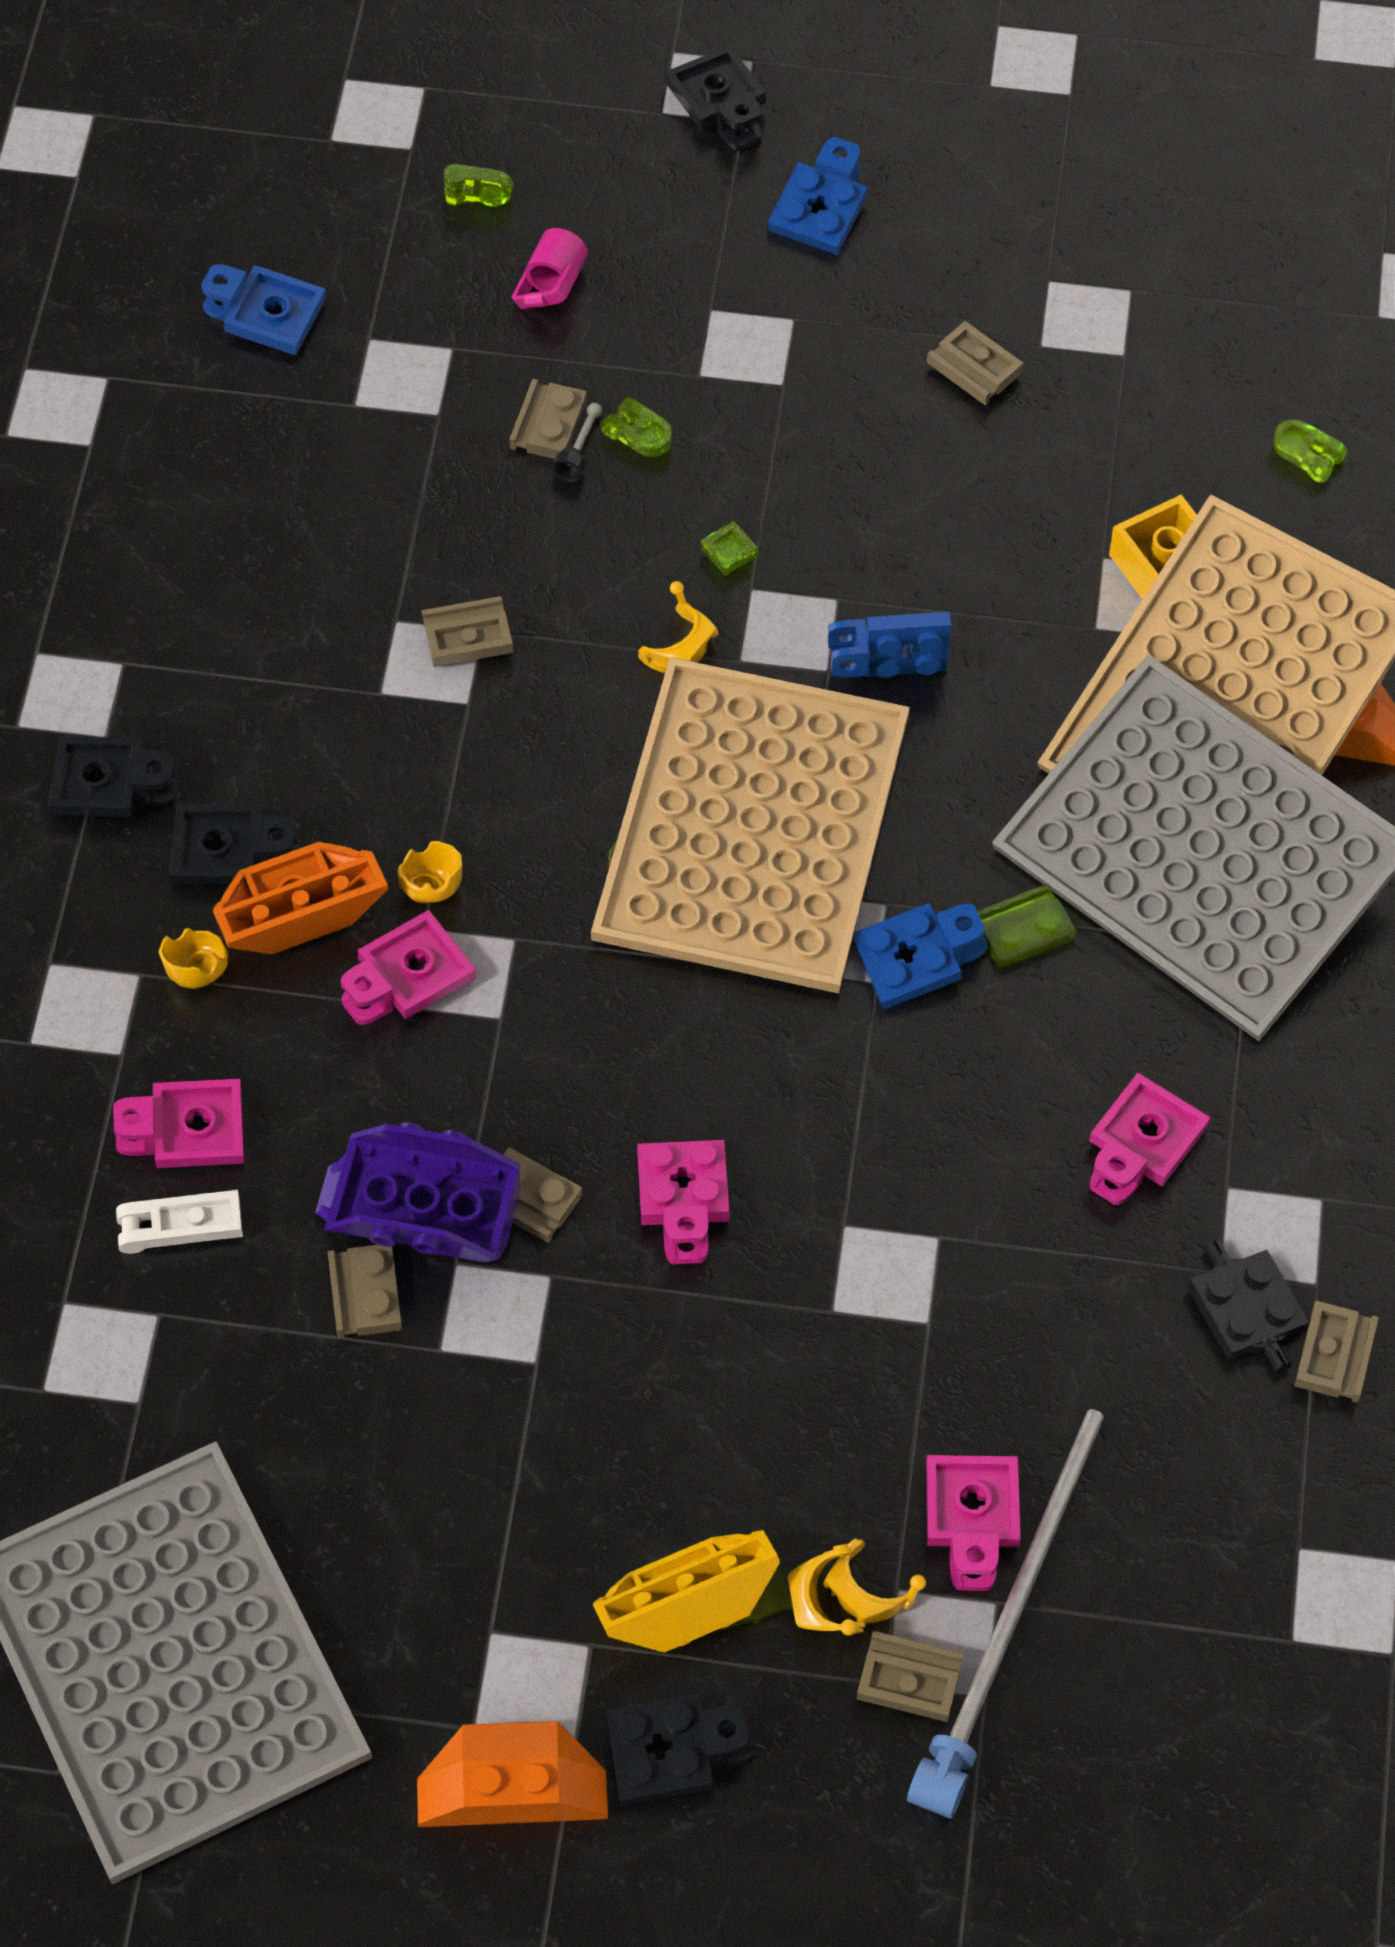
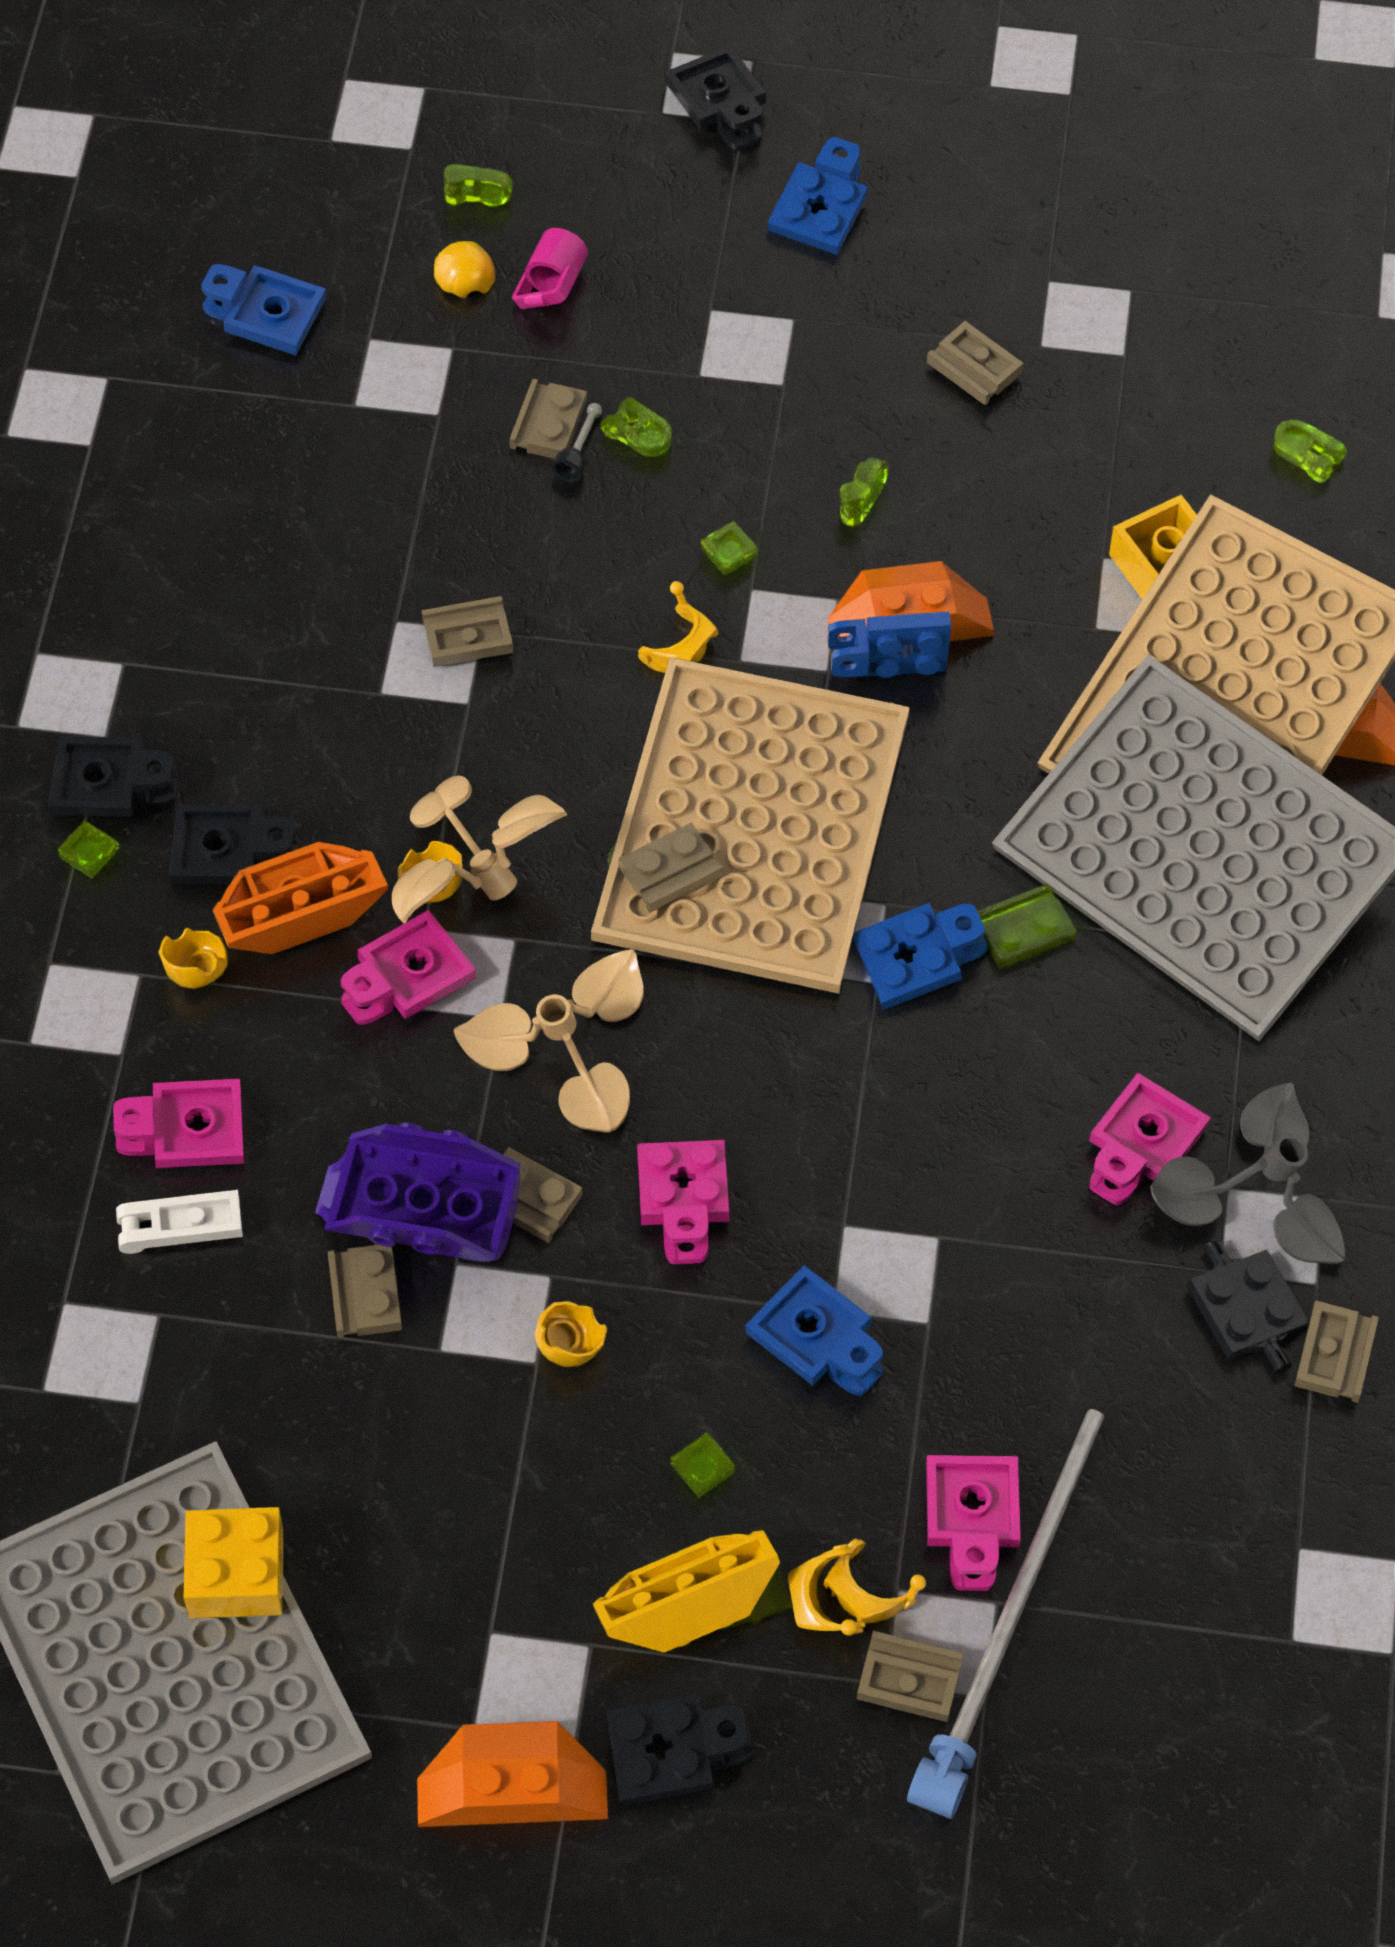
none -> clear neon green plate [58,820,119,878]
none -> yellow brick [184,1507,283,1619]
none -> tan plant [392,776,567,924]
none -> yellow hair [434,241,496,299]
none -> tan plant [454,949,644,1133]
none -> yellow hair [535,1301,607,1368]
none -> dark tan plate [619,822,723,913]
none -> clear neon green plate [671,1432,735,1498]
none -> blue plate [745,1265,883,1396]
none -> orange wedge [828,561,994,651]
none -> clear neon green plate [840,457,889,526]
none -> dark grey plant [1150,1083,1345,1264]

